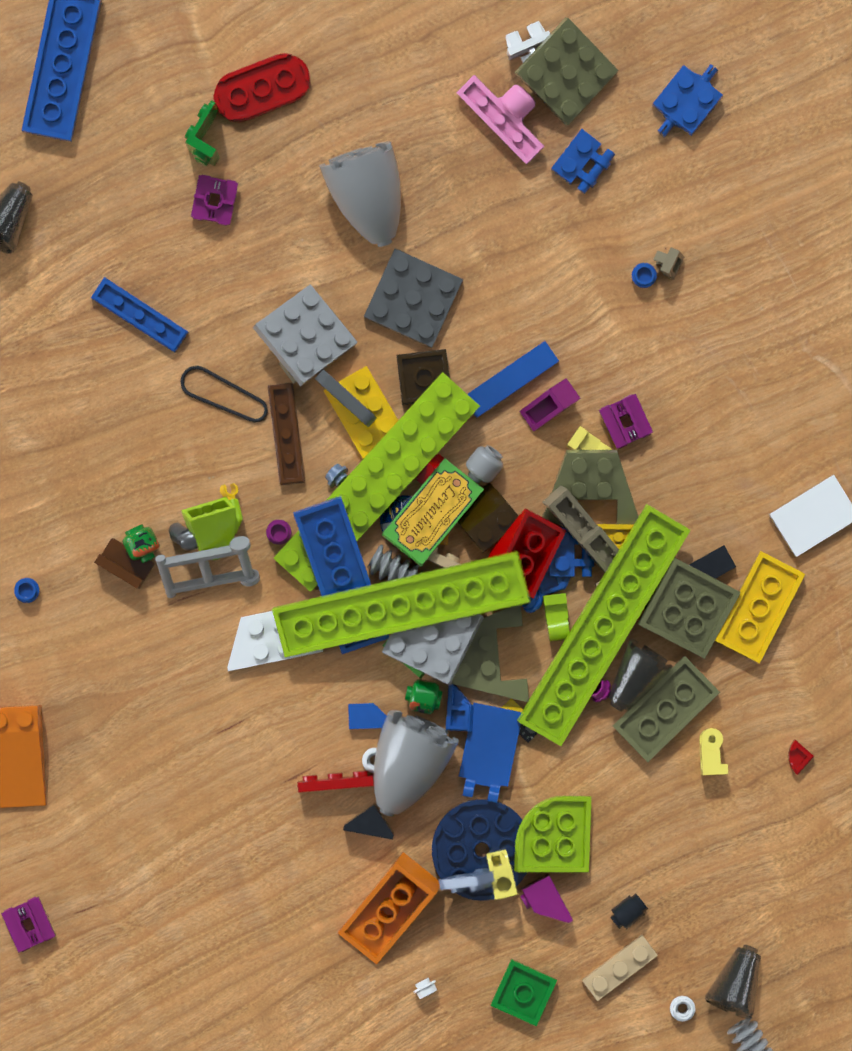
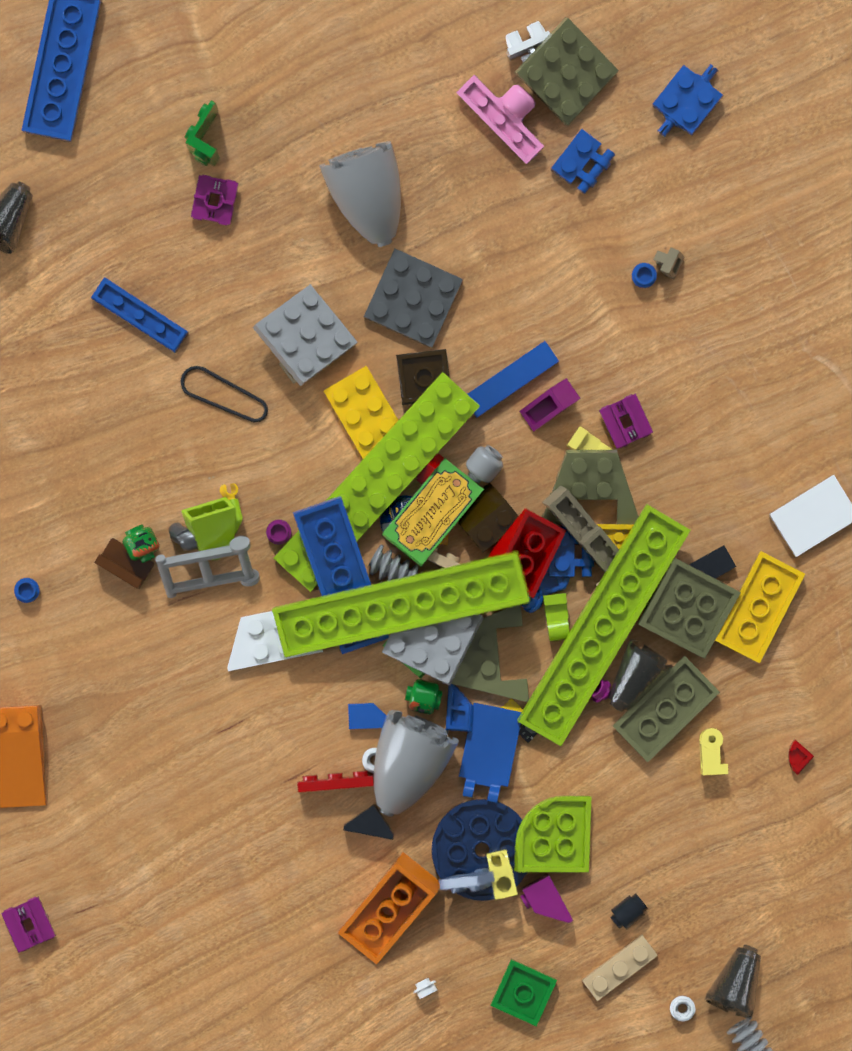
red tile [213,53,310,122] -> none
reddish brown tile [268,383,305,485] -> none
dark grey beam [314,369,377,427] -> none
sand blue plate [325,464,348,487] -> none

